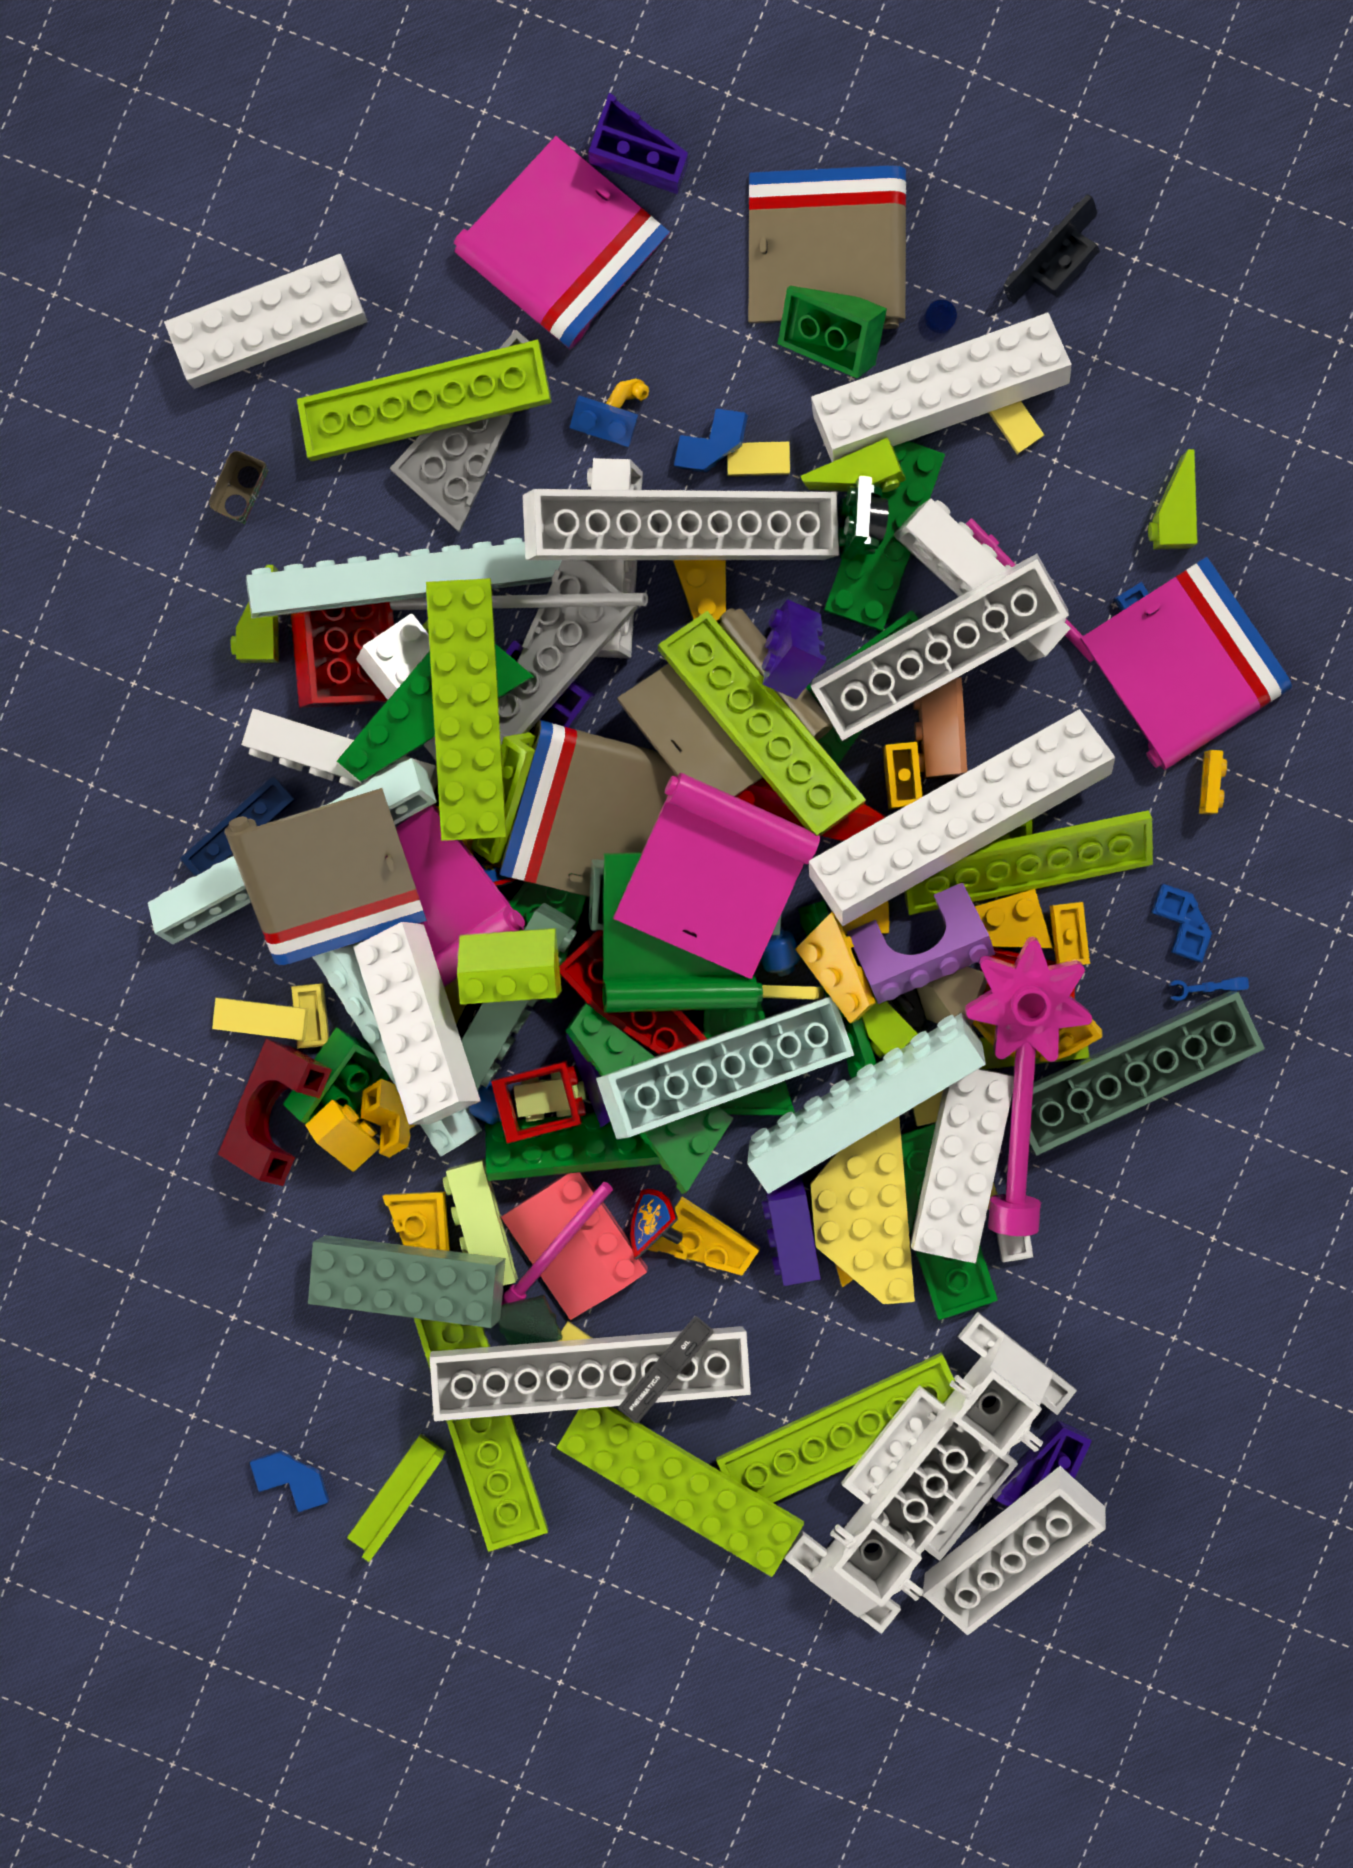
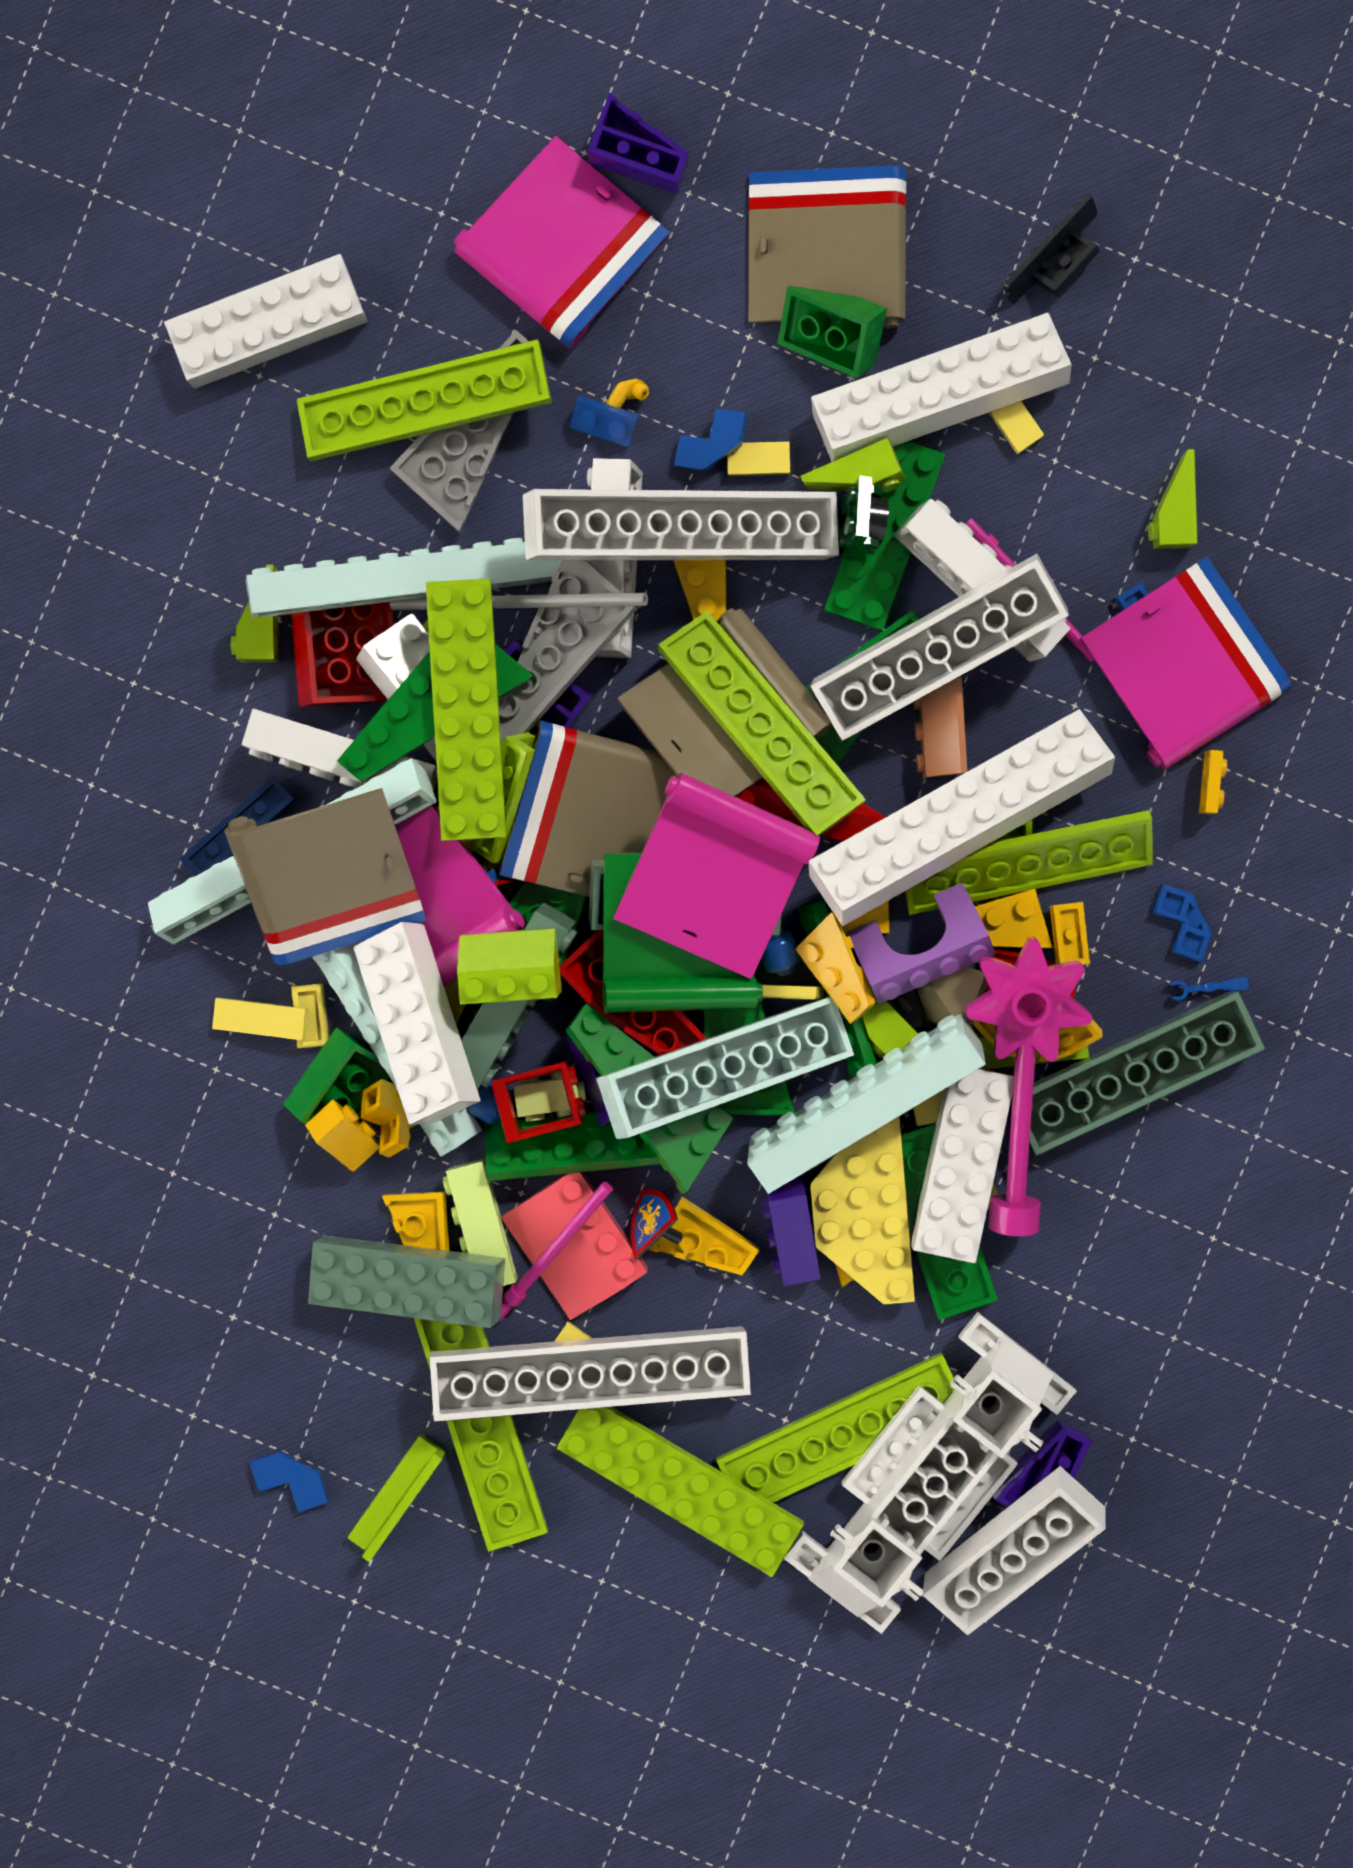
dark tan piece [209,451,269,525] -> none
dark red arch [218,1039,332,1186] -> none
clear green piece [498,1295,563,1345] -> none
flat silver sticker [618,1316,714,1423] -> none
dark purple wedge [762,599,826,699] -> none
yellow brick [882,742,922,810] -> none
clear blue tile [925,300,957,333] -> none
white tile [997,1233,1033,1262] -> none

